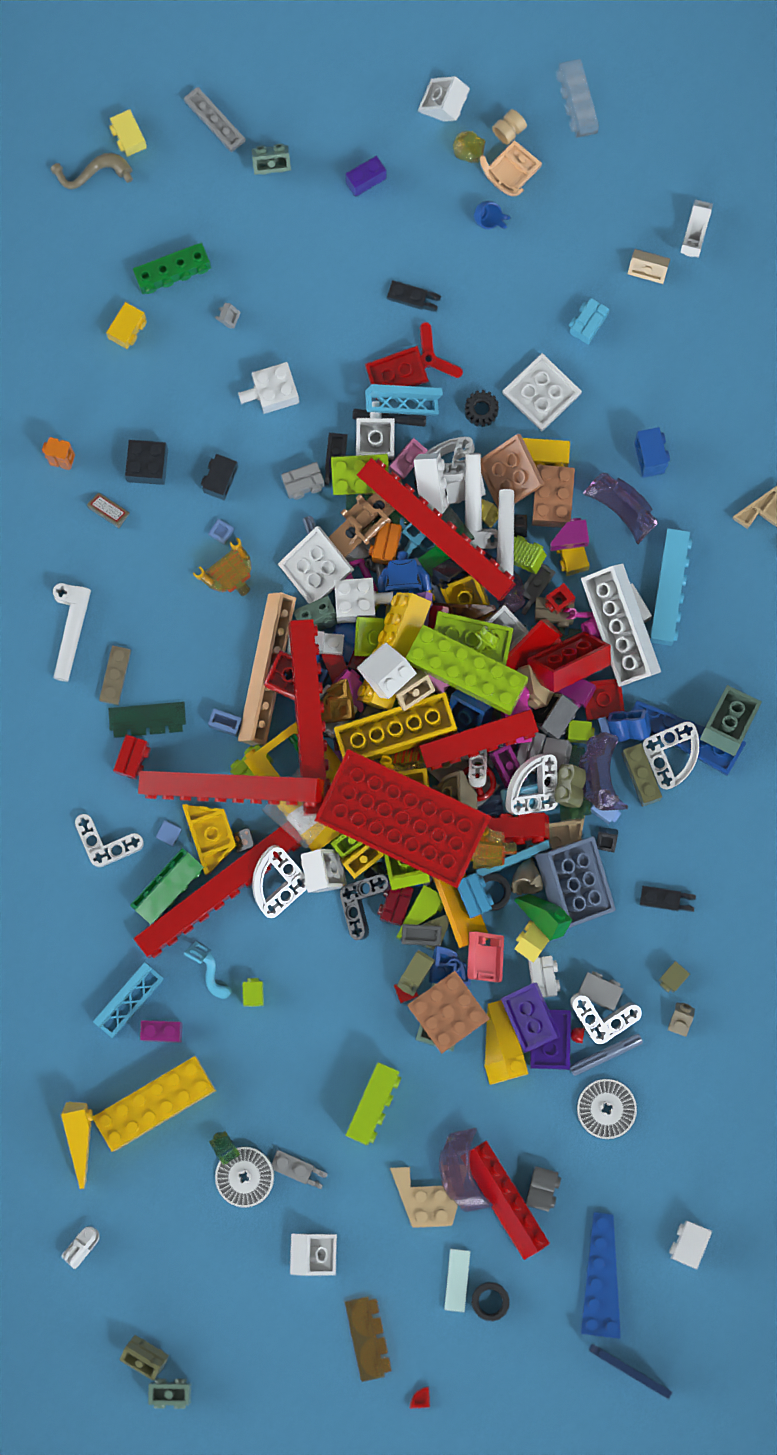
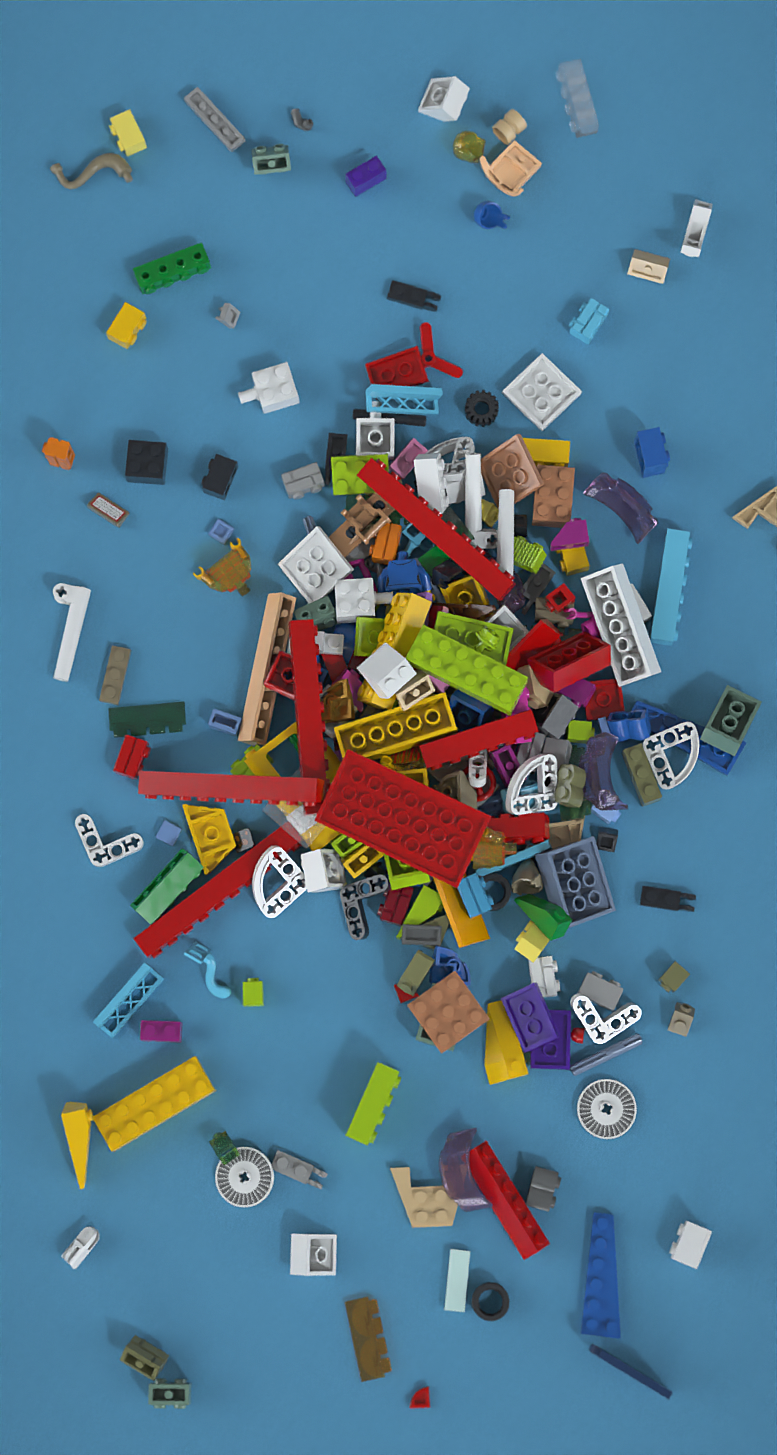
coral container [467,932,504,983] -> none
none -> dark grey arm [291,108,313,131]

